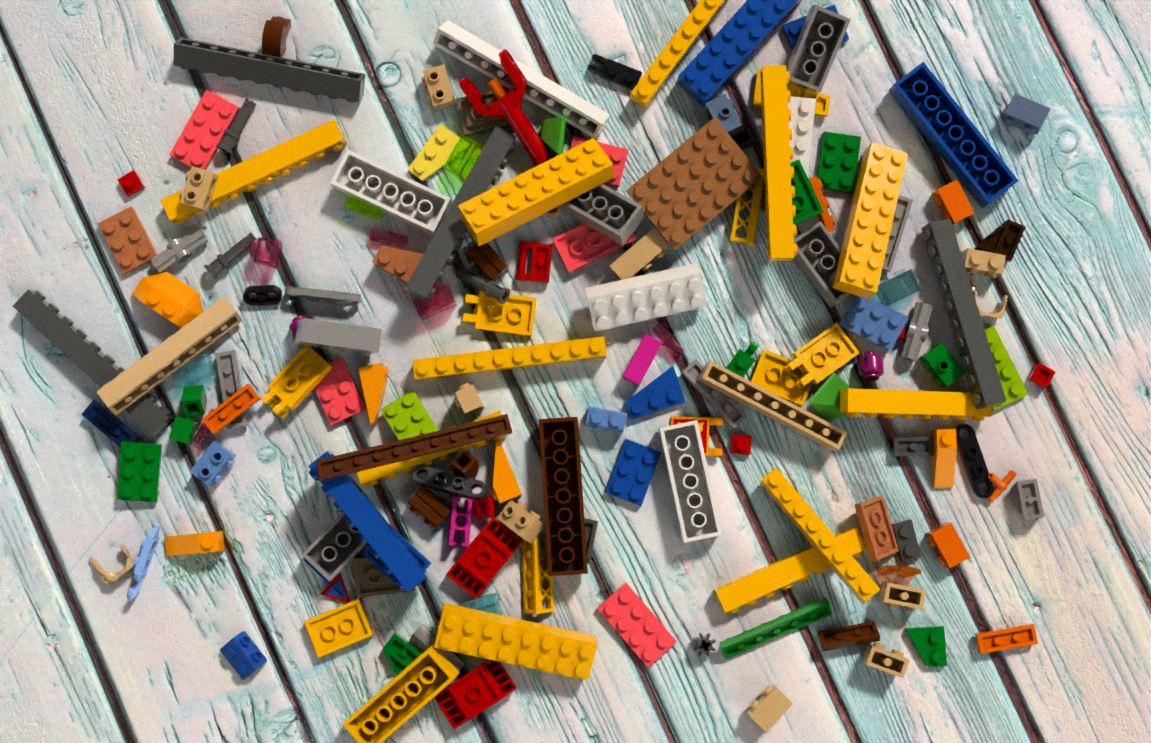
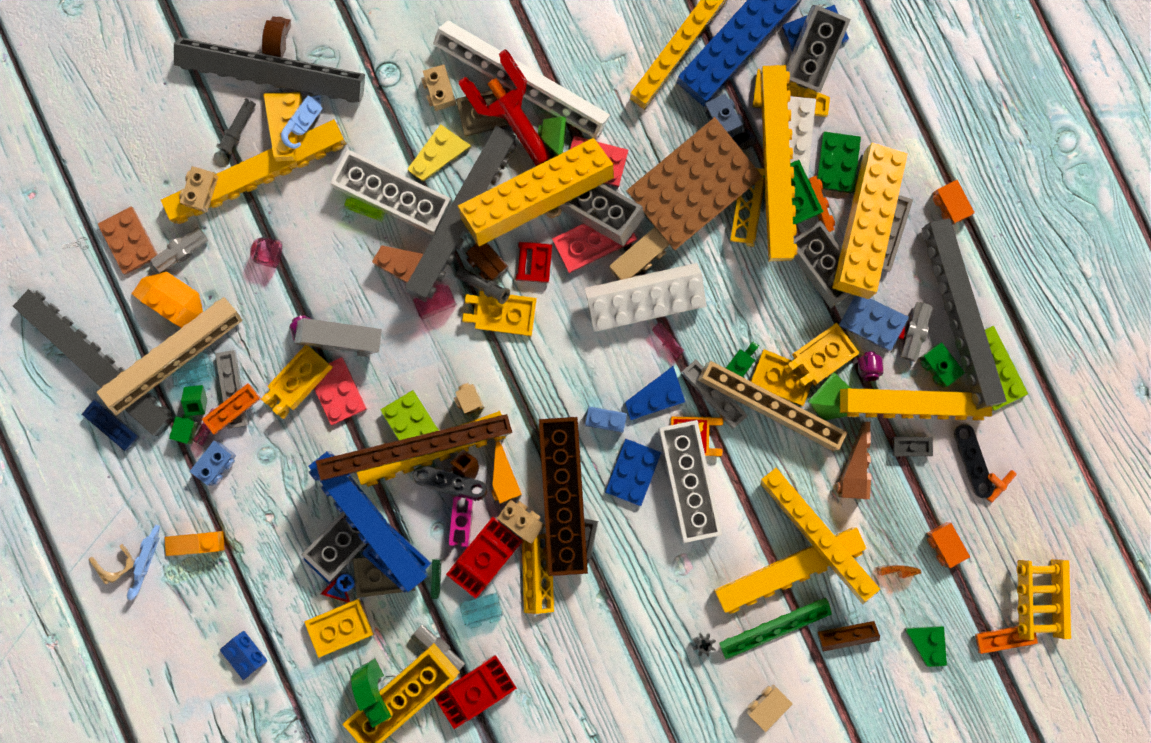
red plate [117,170,146,197] -> none
green plate [117,441,162,502] -> none
coral plate [169,90,240,170] -> none
dark grey pin [204,232,259,279] -> none
black plate [243,285,282,306] -> none
light grey plate [284,286,361,304] -> none
light orange slope [358,363,389,425] -> none
clear pink axle [369,228,408,247] -> none
green wing [382,632,421,675] -> none
reddish brown brick [408,486,452,528] -> none
yellow brick [412,336,607,381] -> none
yellow brick [434,603,598,681] -> none
clear neon green panel [443,135,483,181] -> none
red plate [474,497,495,518] -> none
black hinge [587,54,642,90] -> none
coral plate [597,582,677,667] -> none
dark pink piece [622,334,662,386] -> none
red plate [730,434,752,455] -> none
nougat plate [854,495,899,561] -> none
tan brick [861,642,909,678] -> none
clear light blue brick [876,268,922,306] -> none
tan brick [879,581,926,612] -> none
blue brick [888,62,1019,208] -> none
dark grey plate [892,519,921,562] -> none
light orange slope [931,429,957,488] -> none
tan brick [961,248,1006,279] -> none
tan helmet [970,281,1008,319] -> none
dark brown wing [975,219,1026,262] -> none
sand blue brick [1002,94,1051,135] -> none
light grey hinge [1017,478,1044,520] -> none
red plate [1027,363,1055,389] -> none
none -> yellow wing [264,92,302,161]
none -> light blue plate [281,95,323,149]
none -> blue bush [336,574,354,592]
none -> green arch [351,658,392,728]
none -> clear green tile [431,558,442,599]
none -> nougat wedge [836,422,871,500]
none -> yellow fence [1016,559,1071,640]

